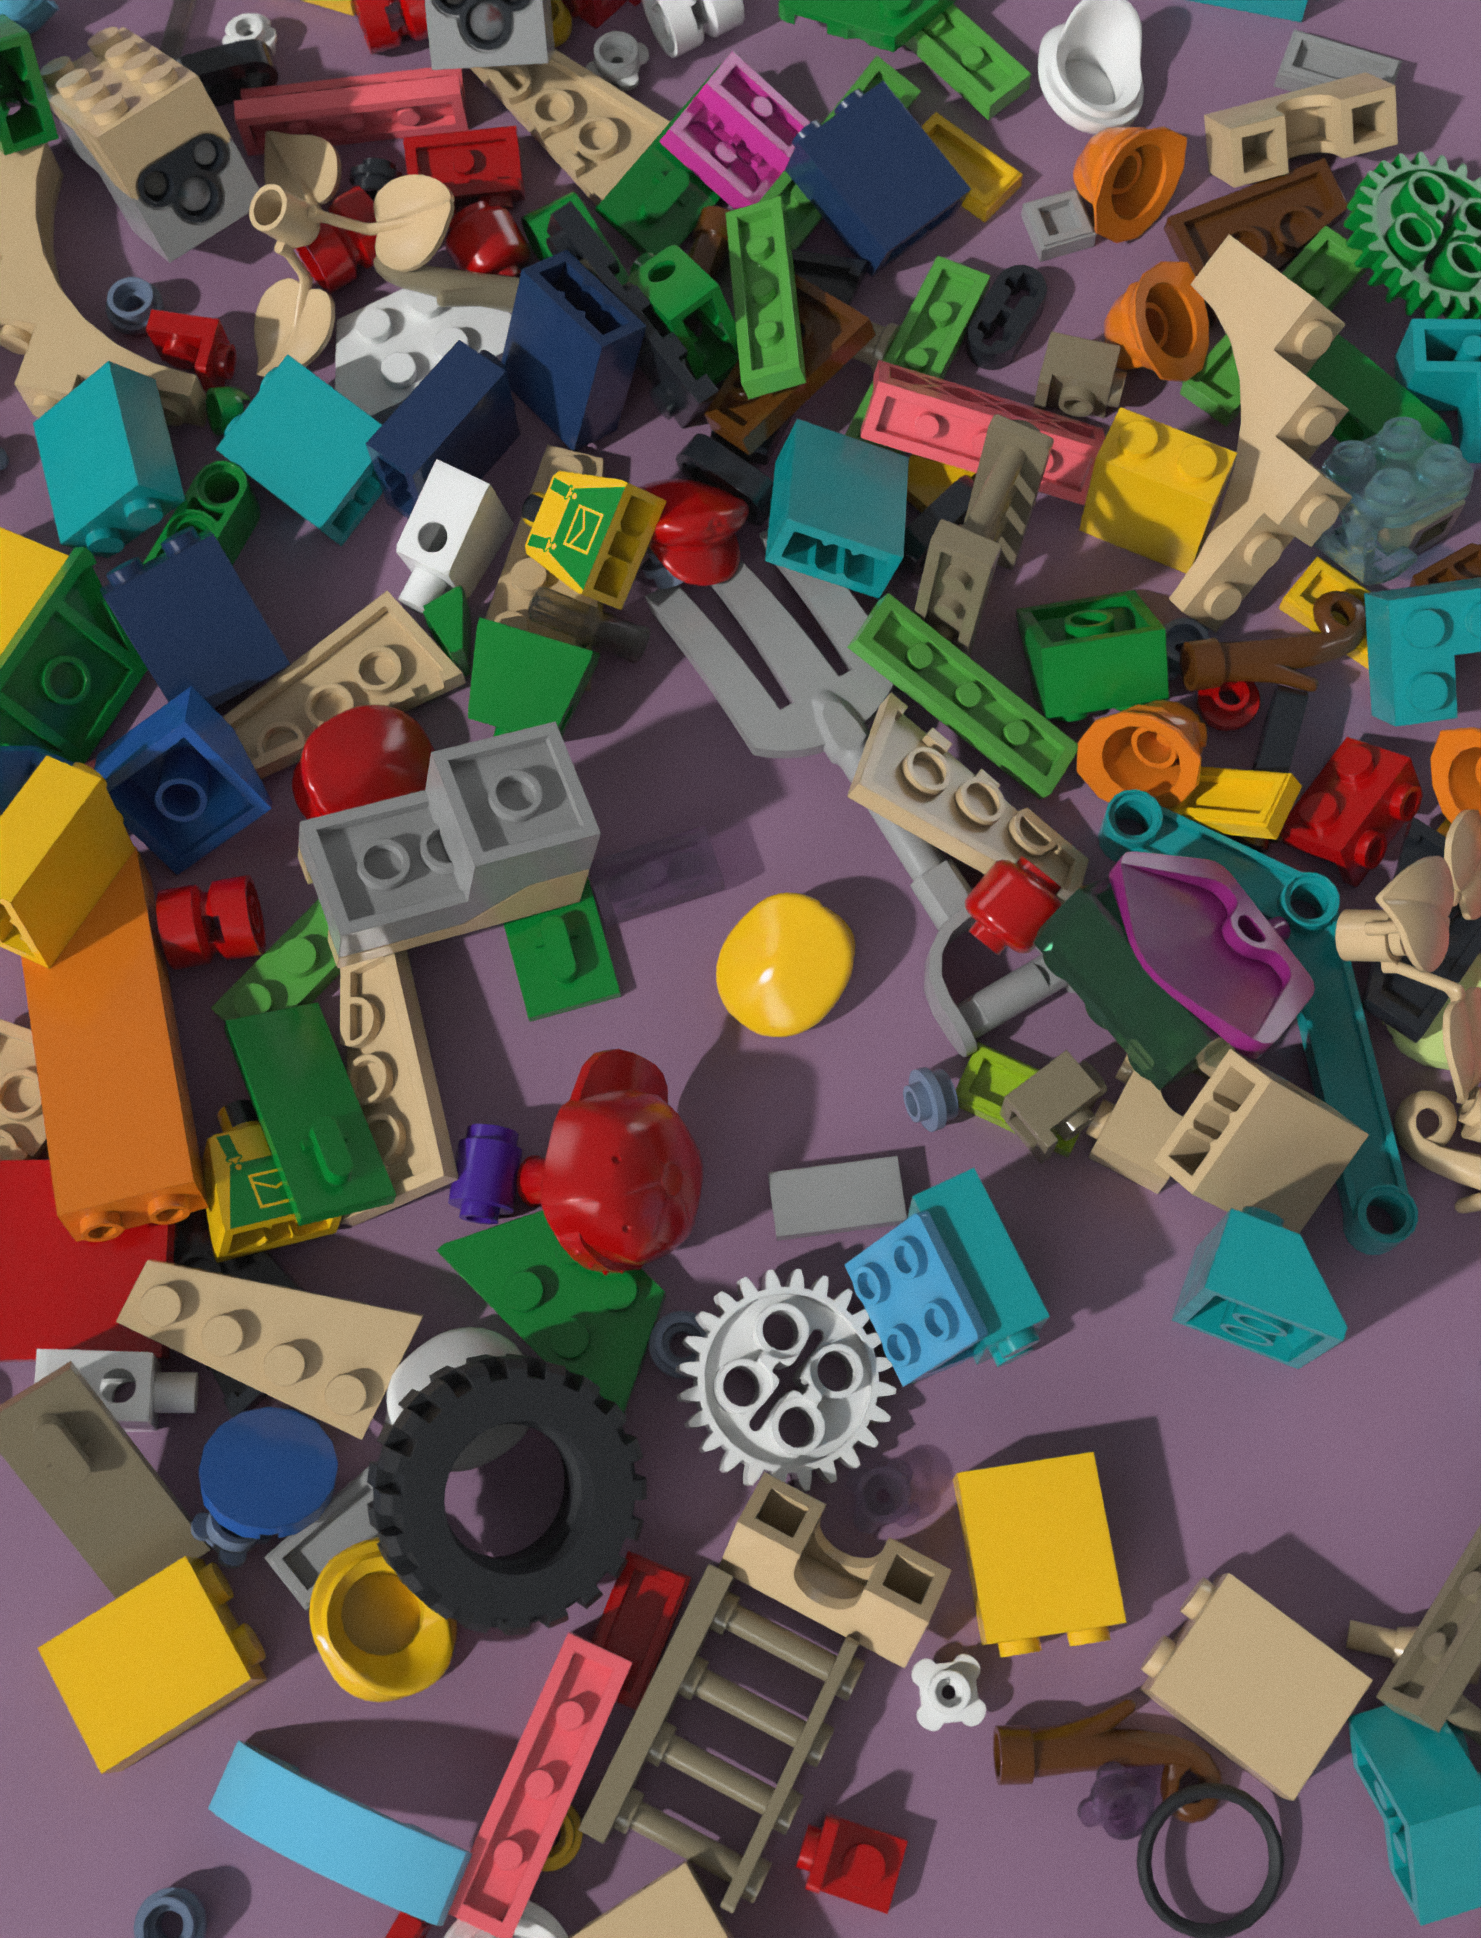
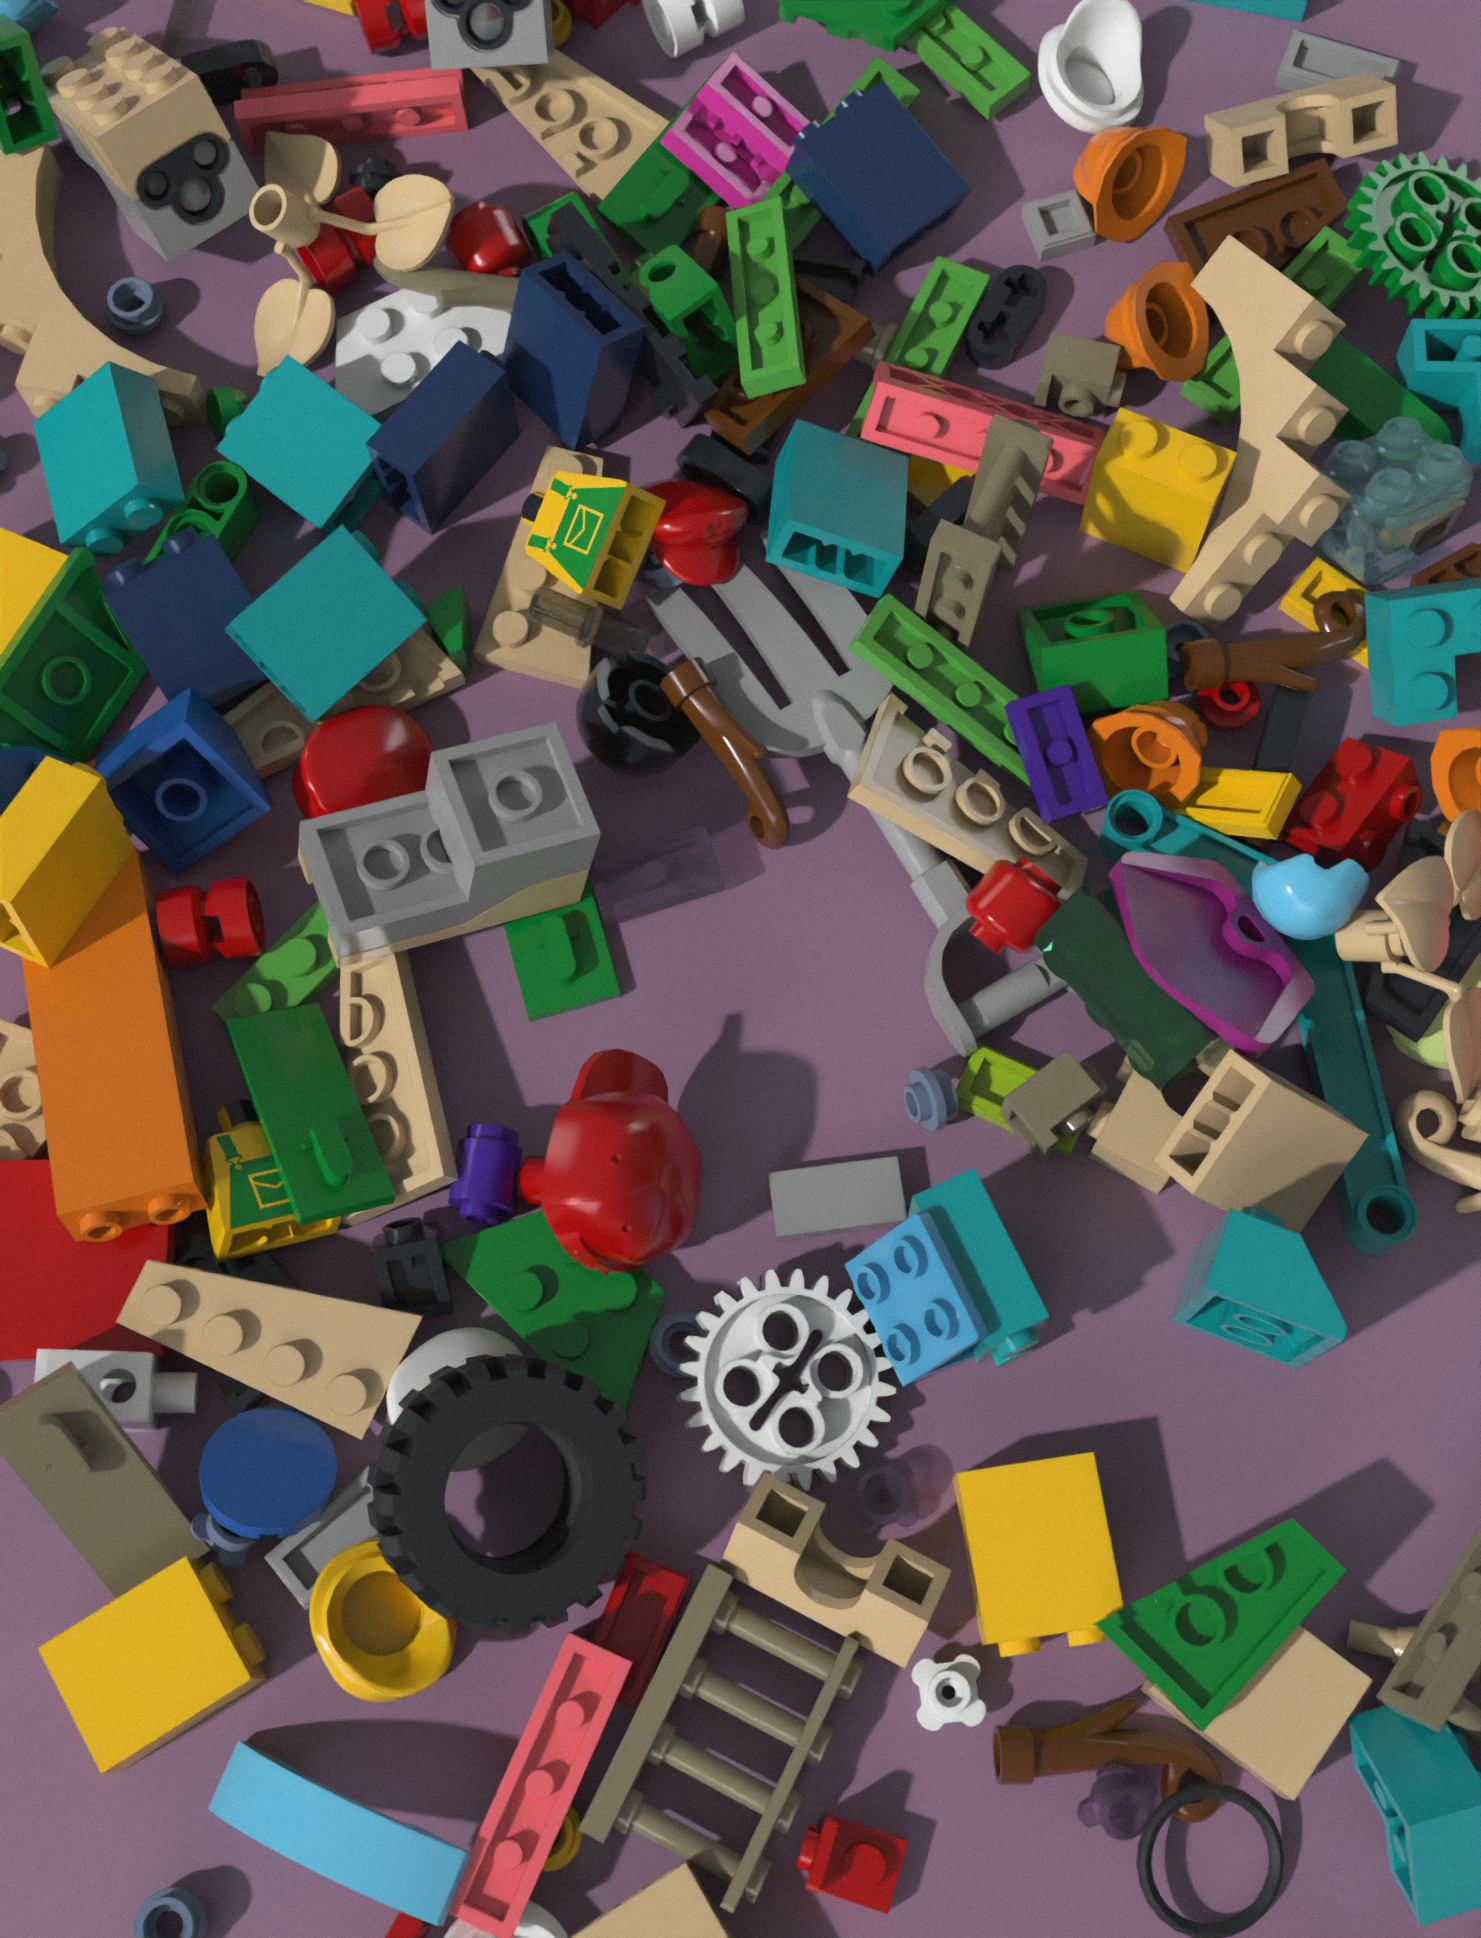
red bracket [146,309,237,394] -> none
white plate [223,13,277,56] -> none
white torso [396,459,514,615] -> none
red bracket [403,126,526,216] -> none
green torso [468,617,601,737] -> none
white plate [586,31,649,91] -> none
yellow piece [716,892,856,1037] -> none
yellow tile [921,112,1023,223] -> none
none -> teal brick [225,524,427,724]
none -> black bracket [370,1217,455,1320]
none -> black cylinder [576,650,701,777]
none -> reddish brown plant [660,657,790,849]
none -> dark purple plate [1004,684,1109,825]
none -> green wing [1092,1518,1347,1731]
none -> medium azure hair [1252,853,1370,940]

